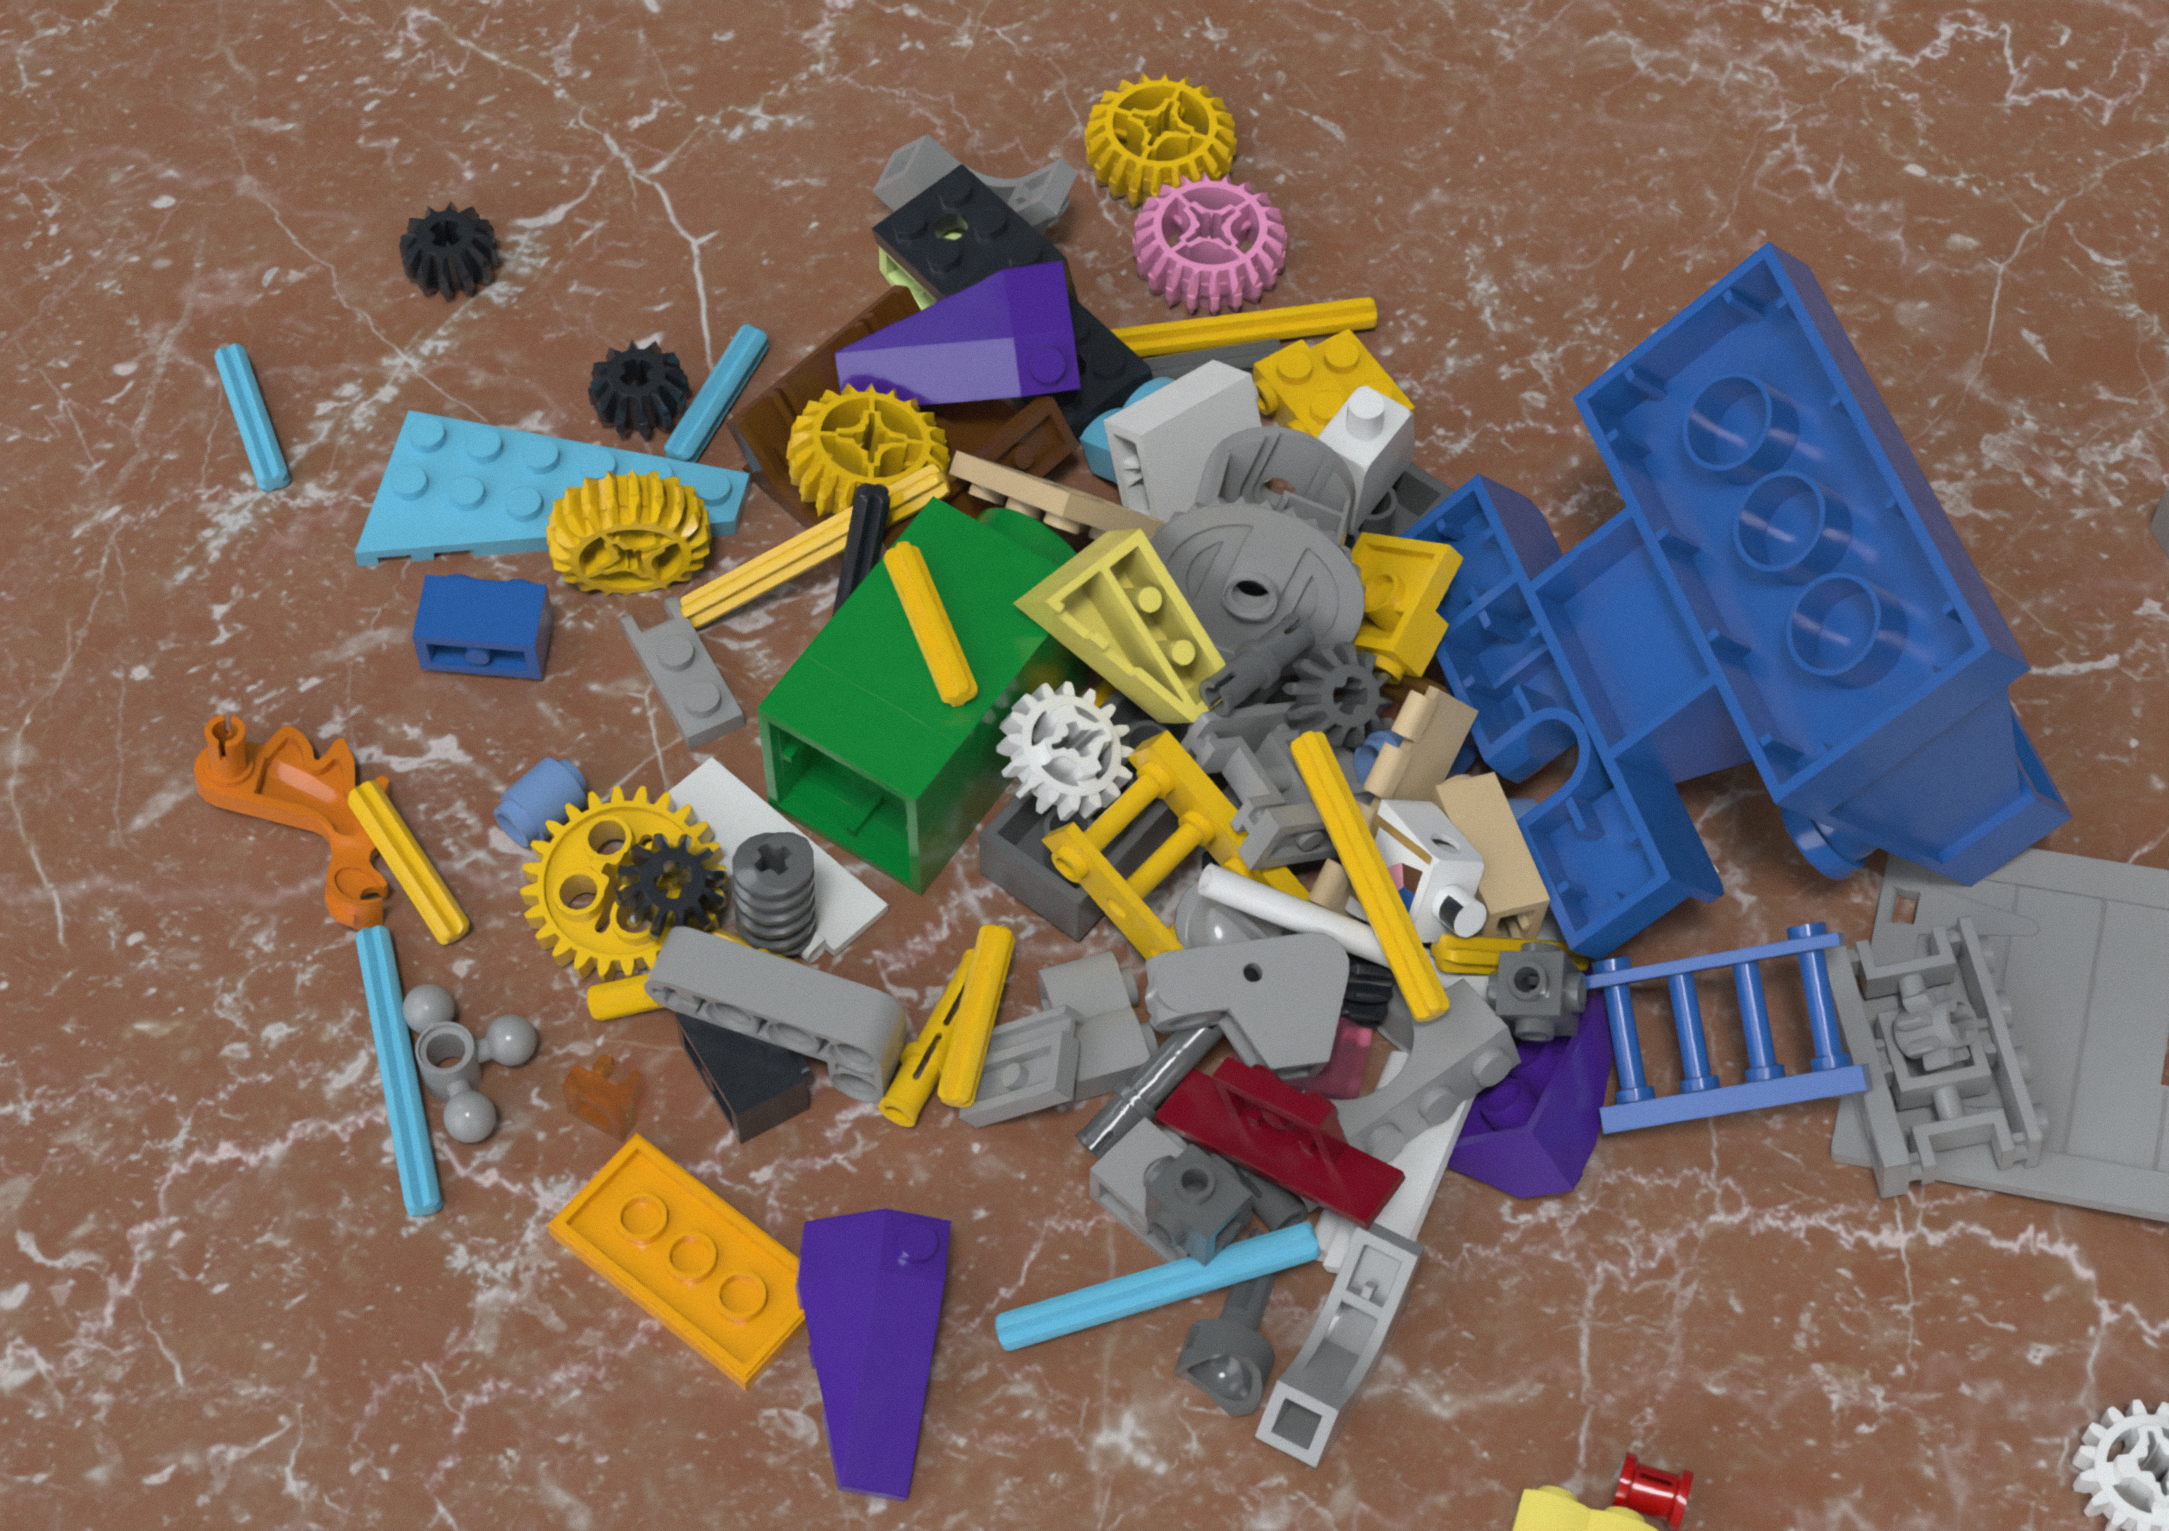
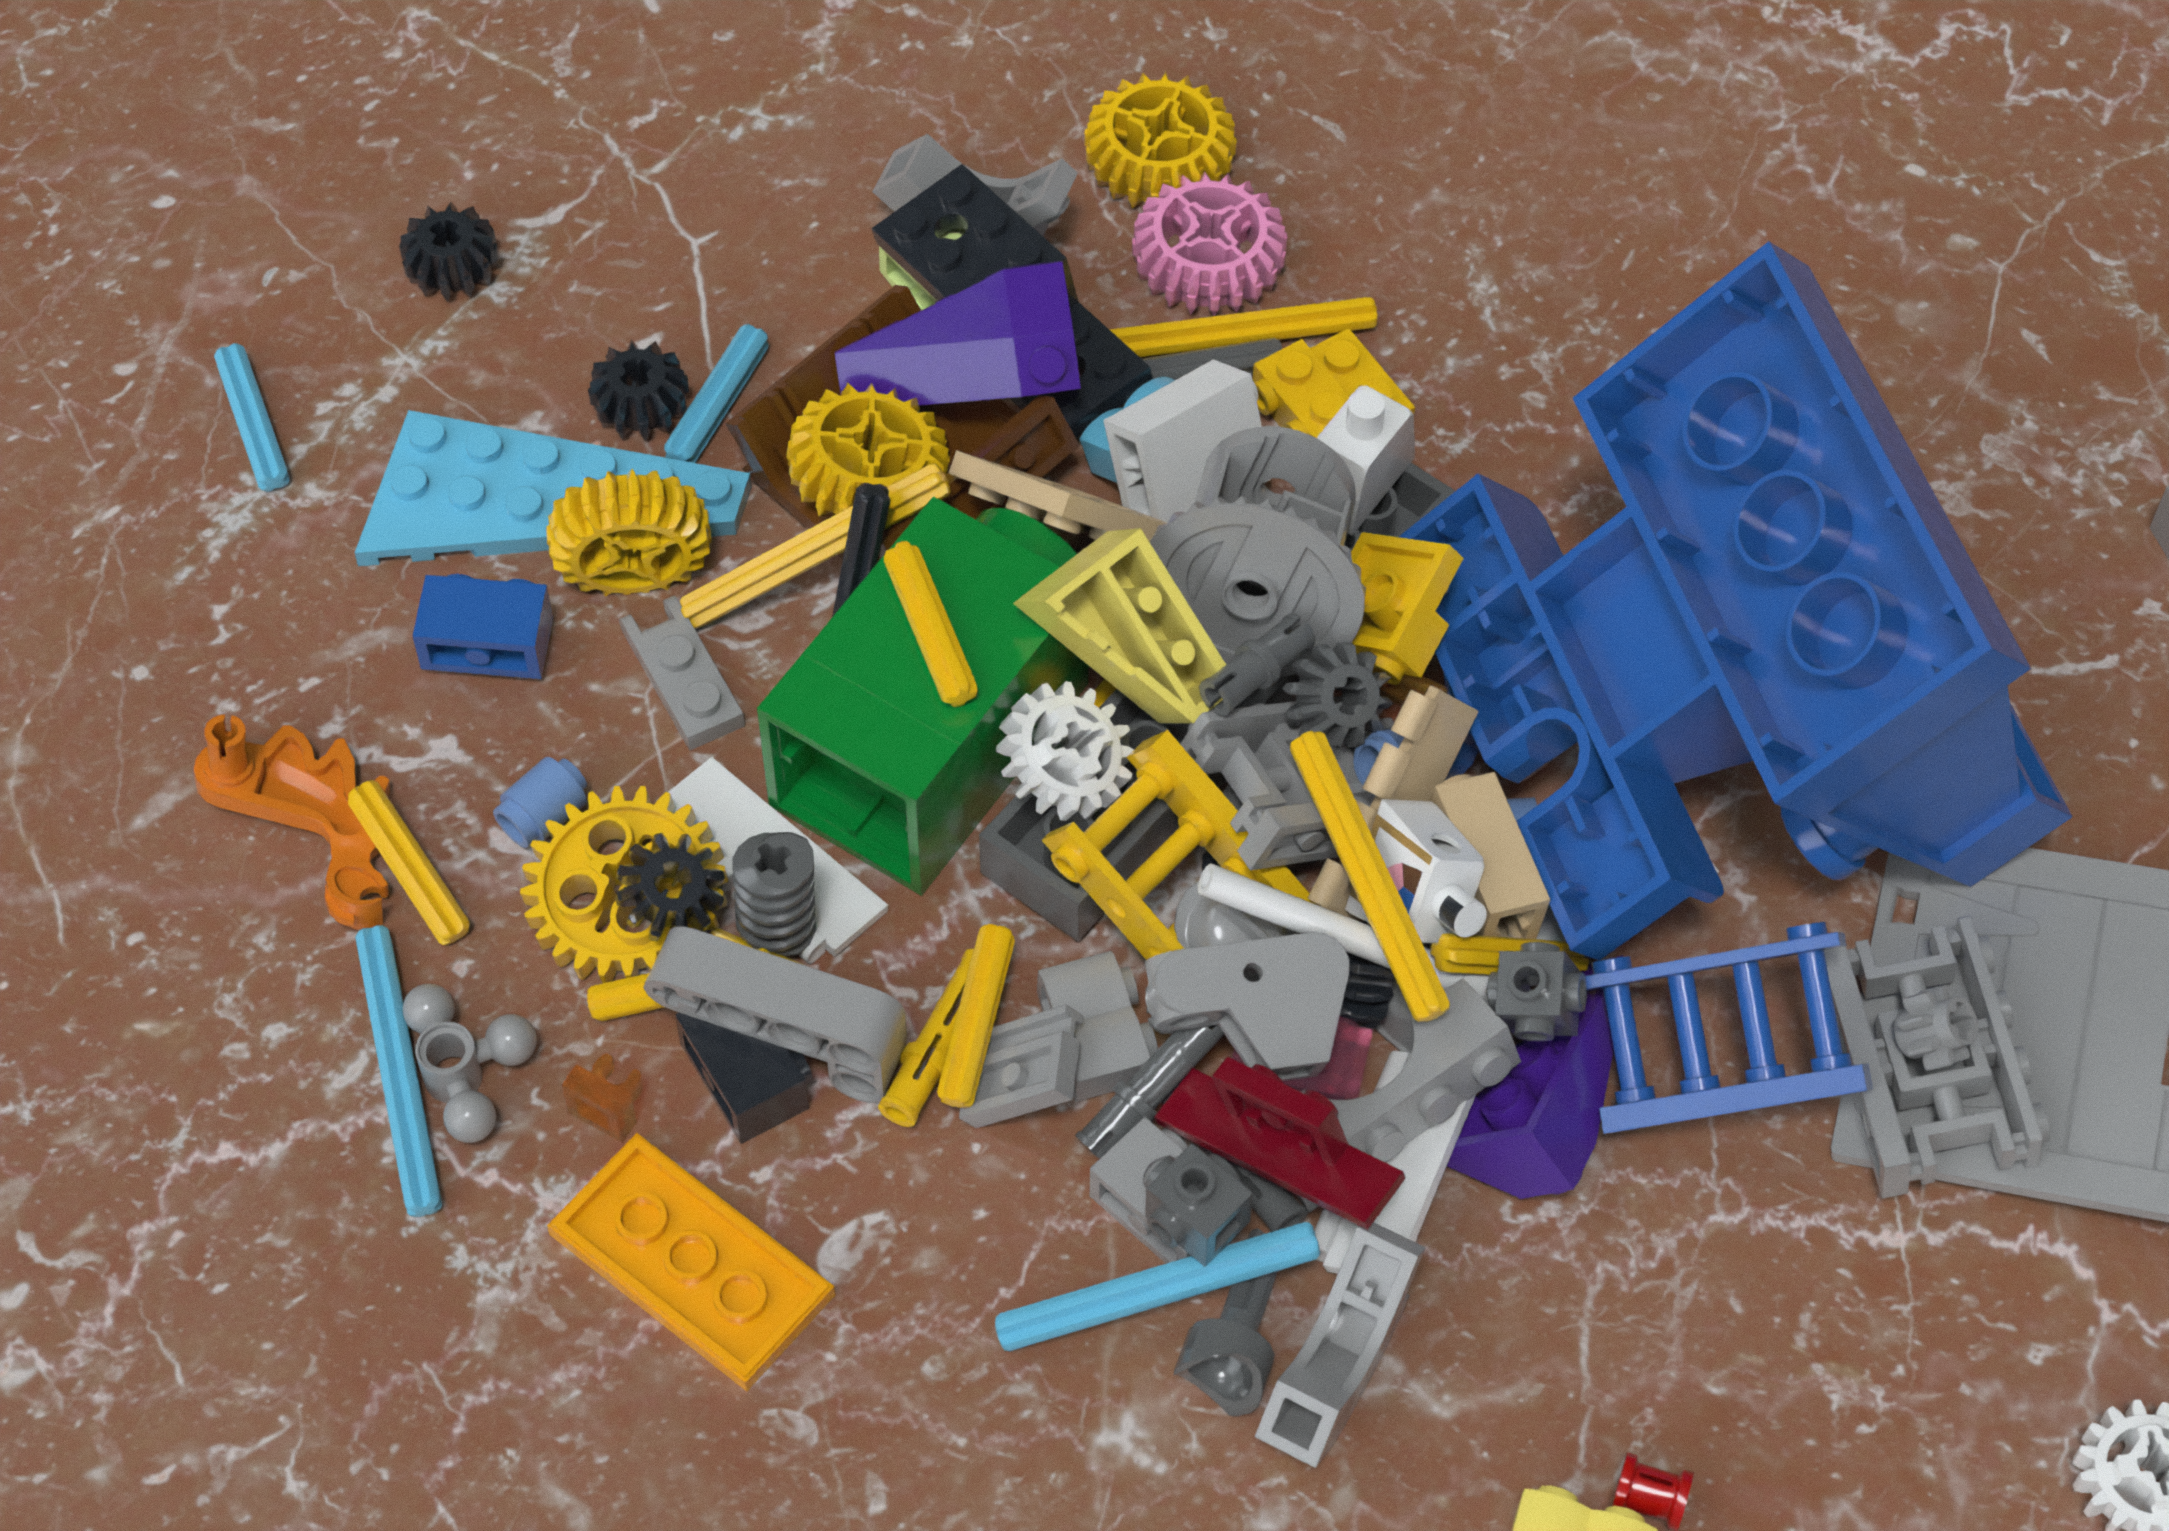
dark purple wedge [795,1208,951,1502] -> none

